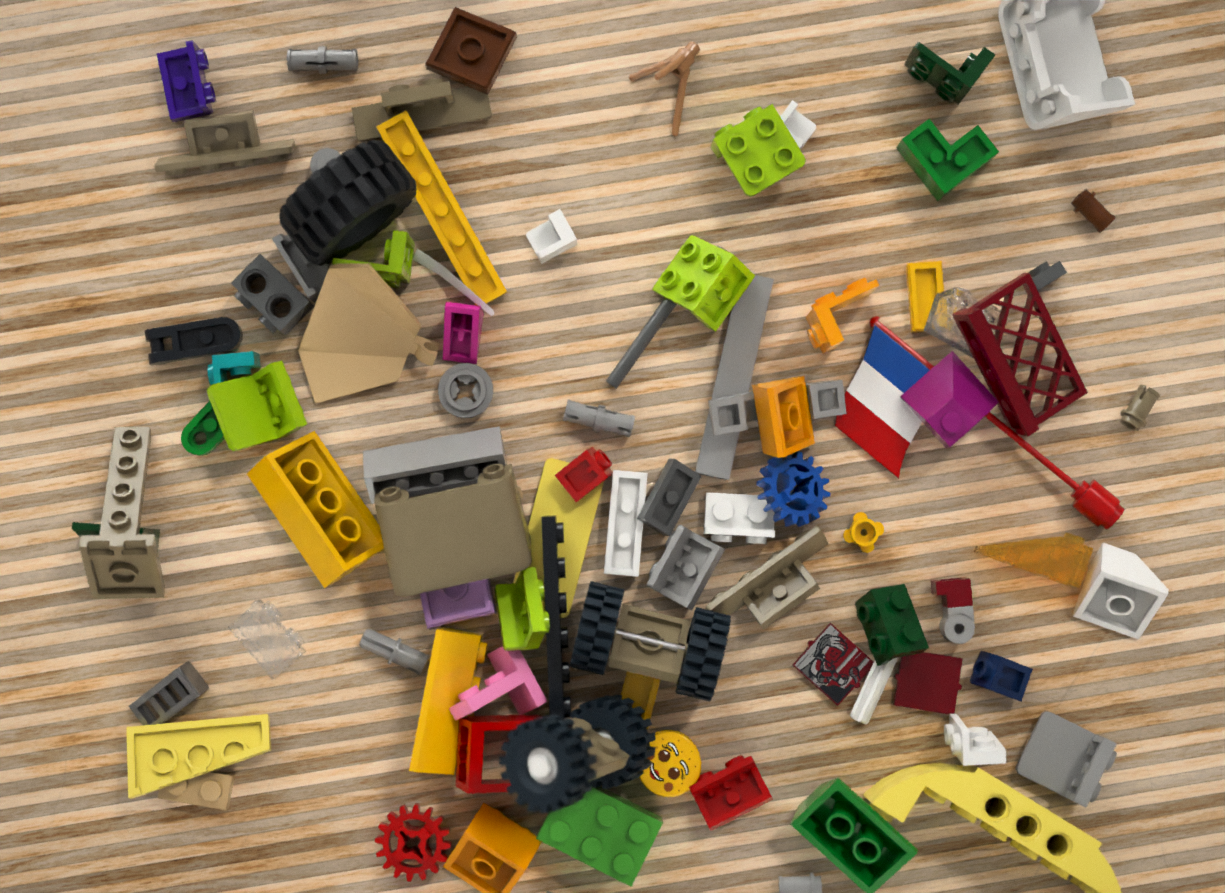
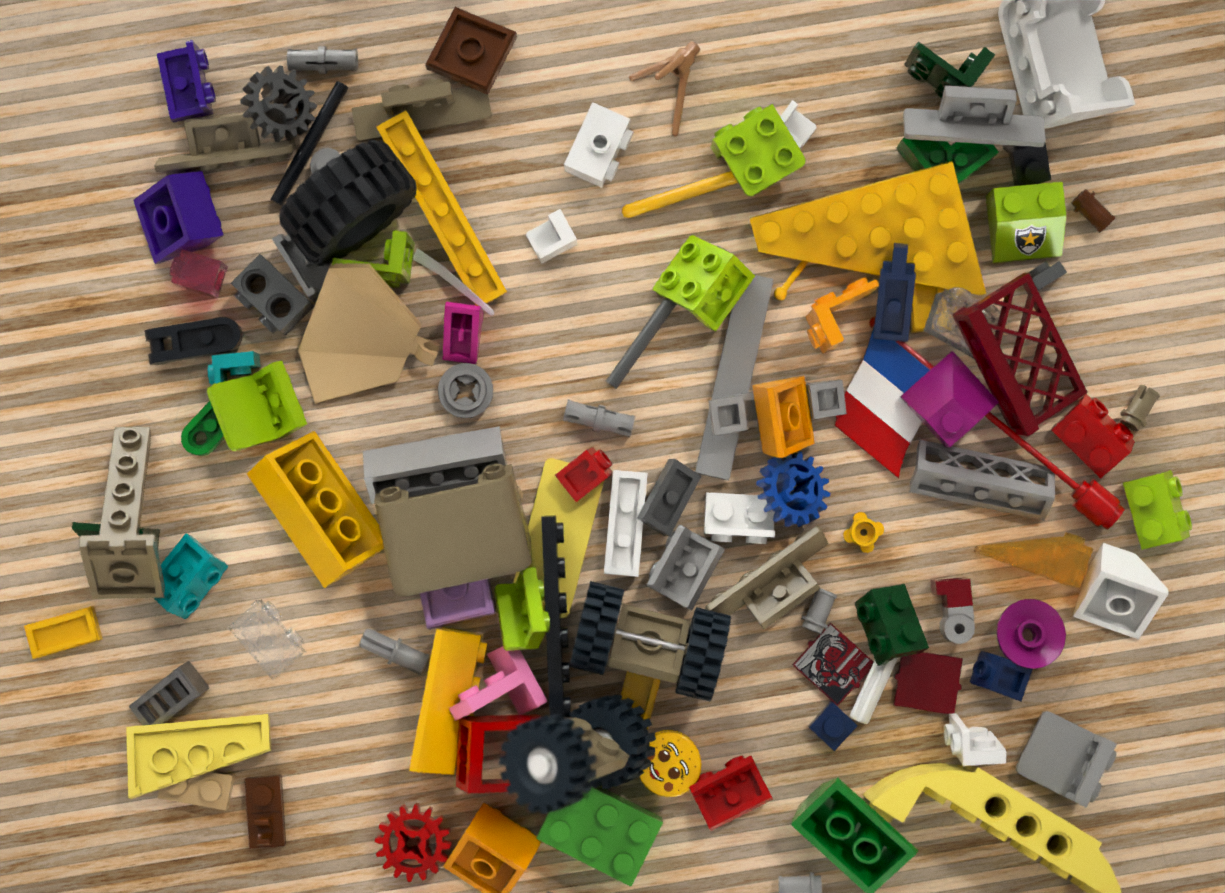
none -> yellow tile [24,606,103,659]
none -> dark purple slope [133,171,224,264]
none -> teal bracket [154,533,228,619]
none -> clear pink brick [170,249,228,299]
none -> dark grey gear [240,65,317,142]
none -> reddish brown plate [245,775,286,849]
none -> black bar [270,81,348,206]
none -> white brick [564,102,634,188]
none -> yellow piece [622,171,738,218]
none -> yellow wing [750,161,986,295]
none -> yellow hinge [774,261,809,300]
none -> light grey pin [801,588,837,634]
none -> dark blue plate [808,701,858,751]
none -> dark blue hinge [873,243,916,342]
none -> light grey bracket [903,86,1046,147]
none -> light grey fence [909,440,1055,521]
none -> lime slope [986,182,1067,263]
none -> magenta dish [996,599,1066,669]
none -> black bracket [1003,142,1051,186]
none -> red bracket [1051,394,1135,479]
none -> lime bracket [1123,470,1192,550]

